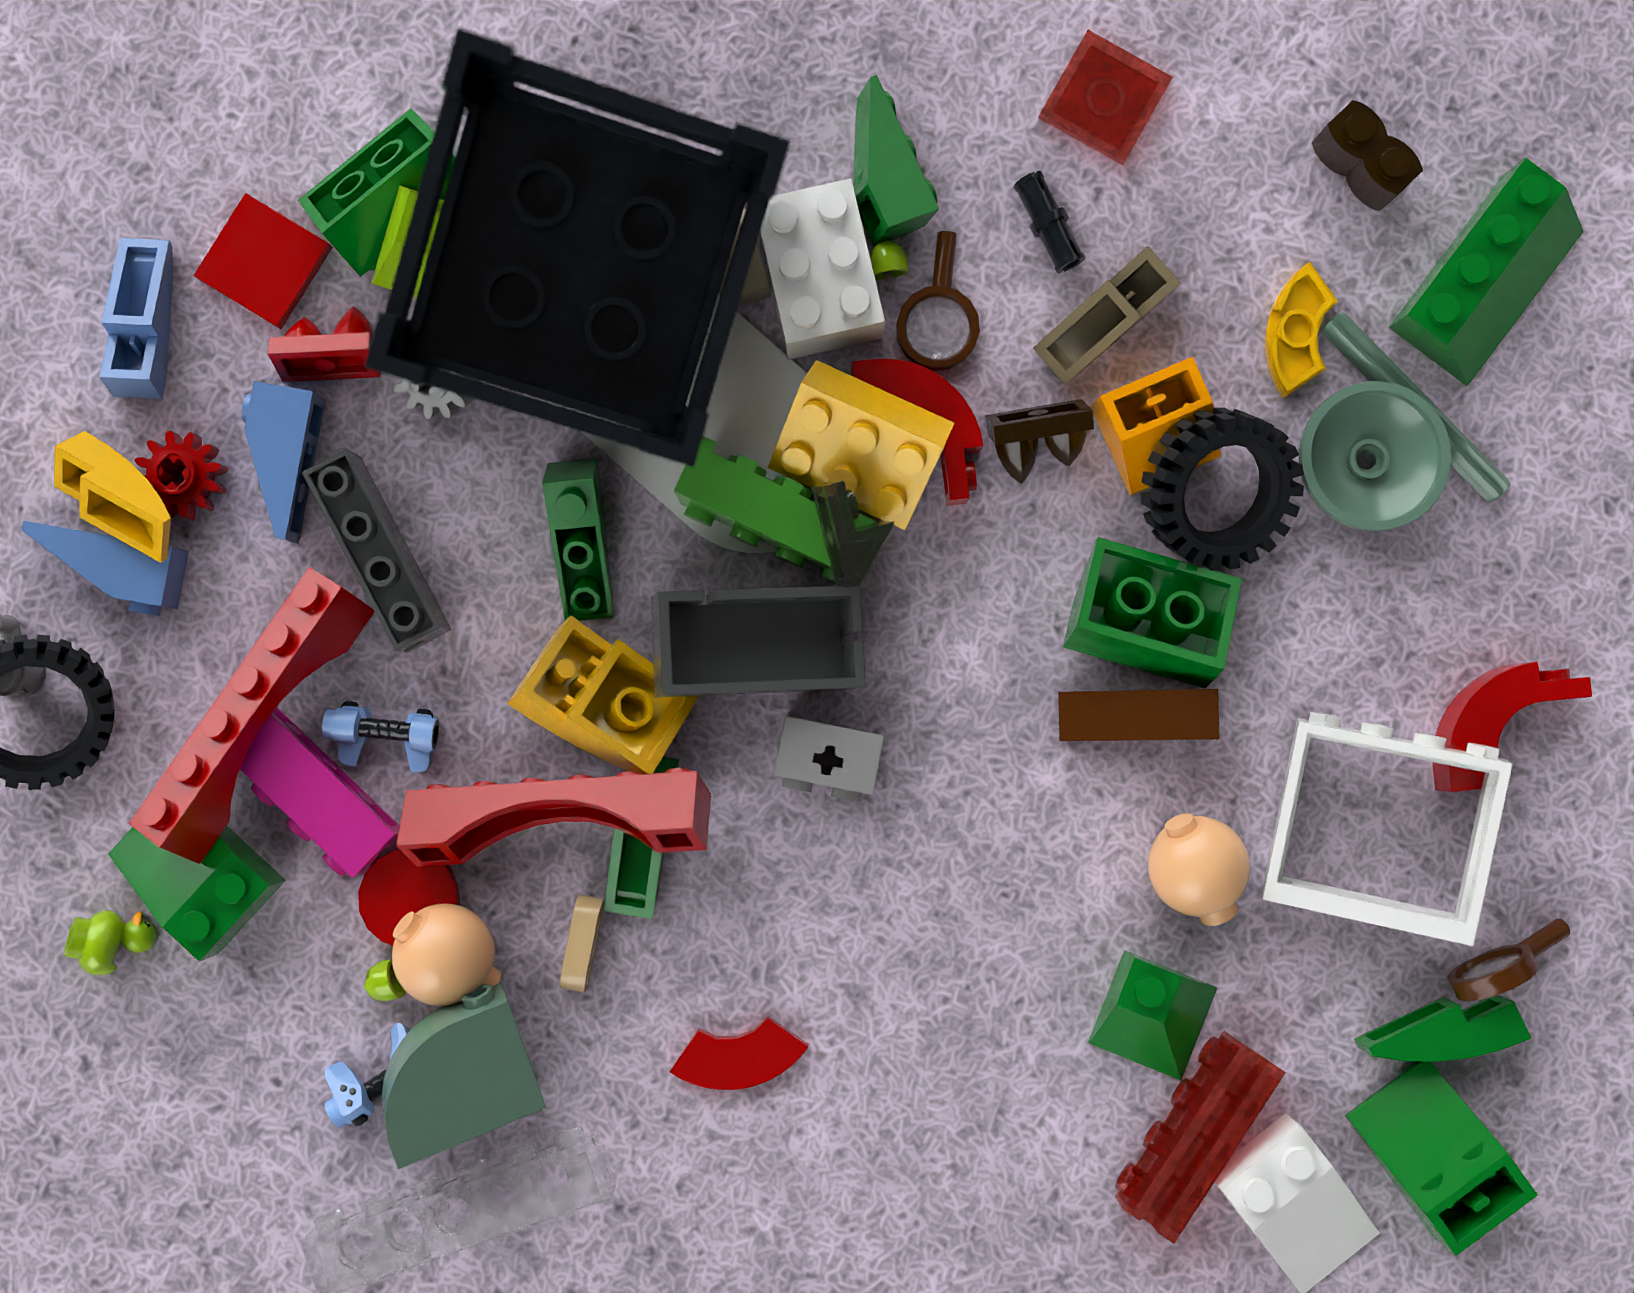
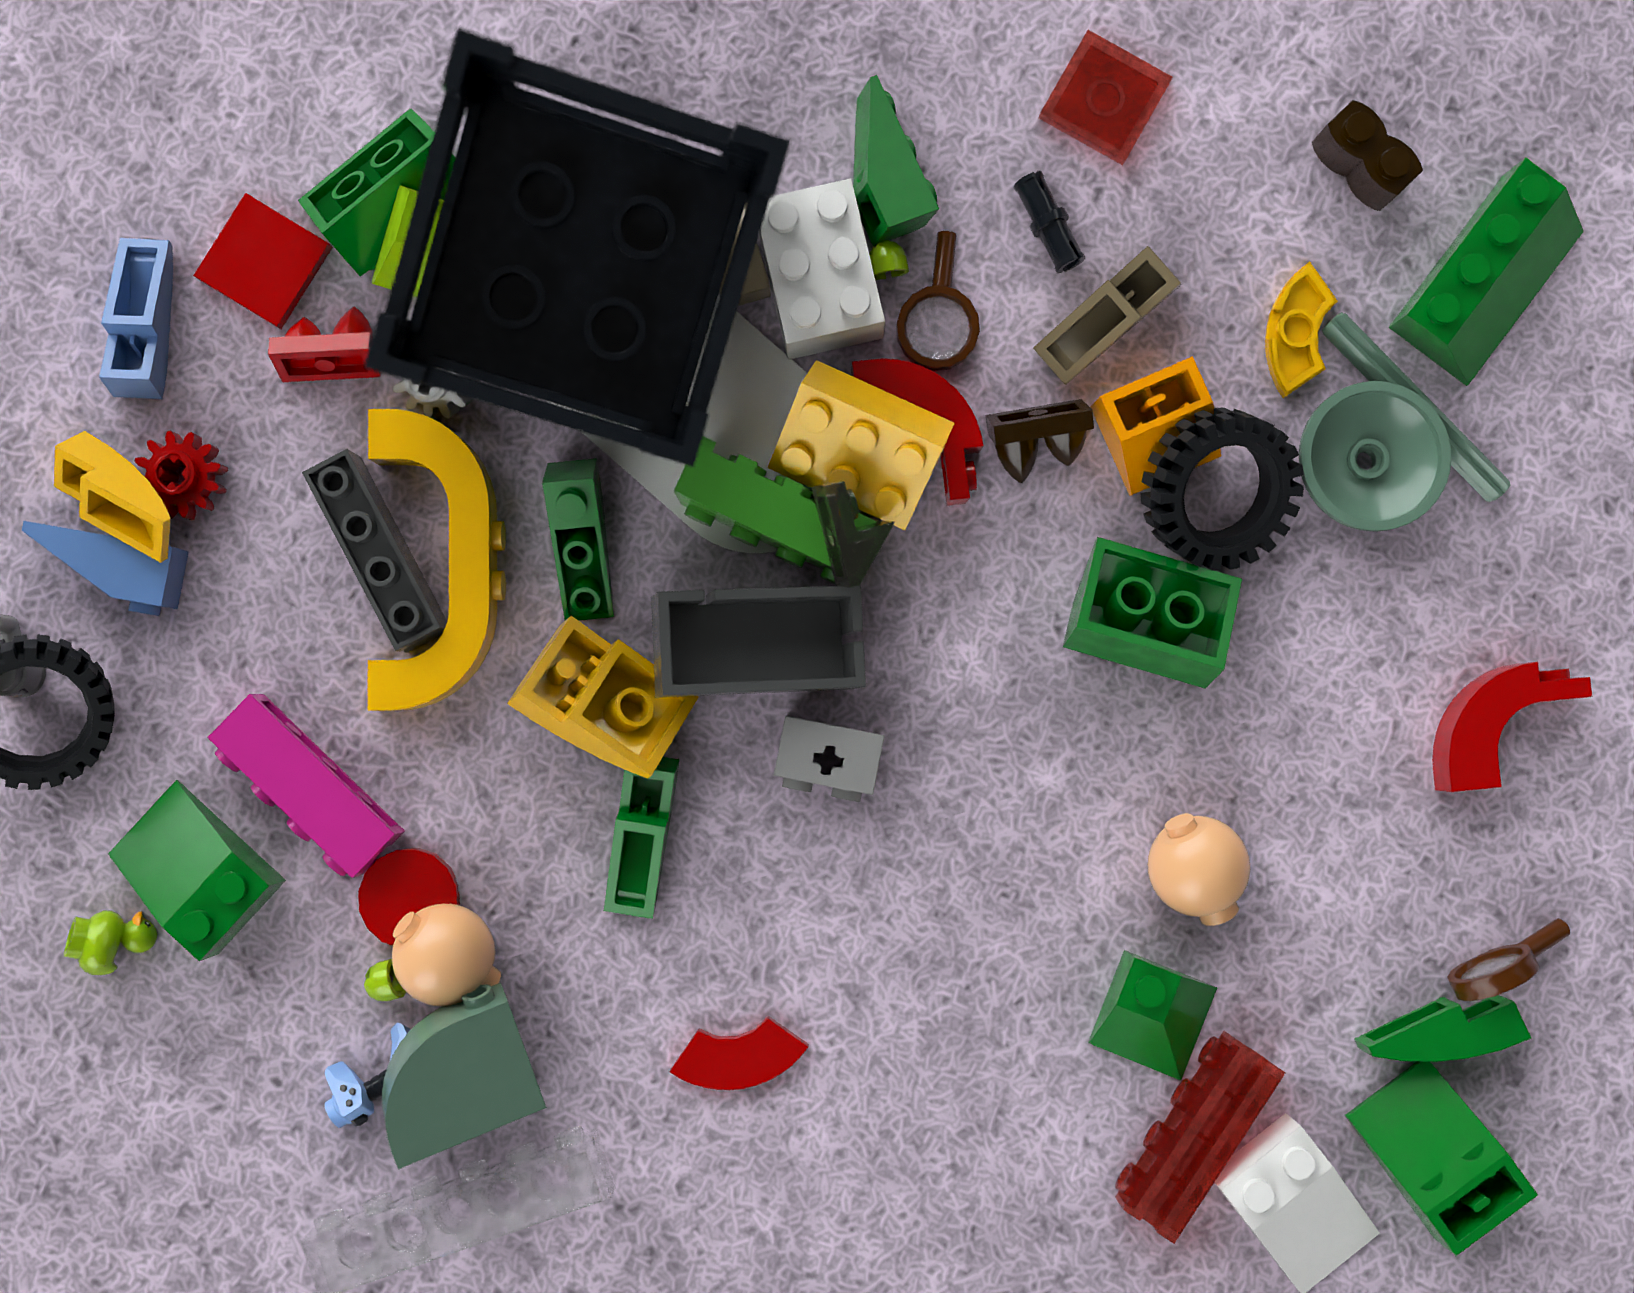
red arch [129,567,375,864] -> none
medium blue slope [242,381,325,544] -> none
light blue piece [322,701,440,773] -> none
arch [396,768,711,867] -> none
tan beam [559,894,604,993] -> none
reddish brown slope [1058,689,1220,741] -> none
white window [1262,712,1513,946] -> none
none -> yellow arch [368,409,506,711]

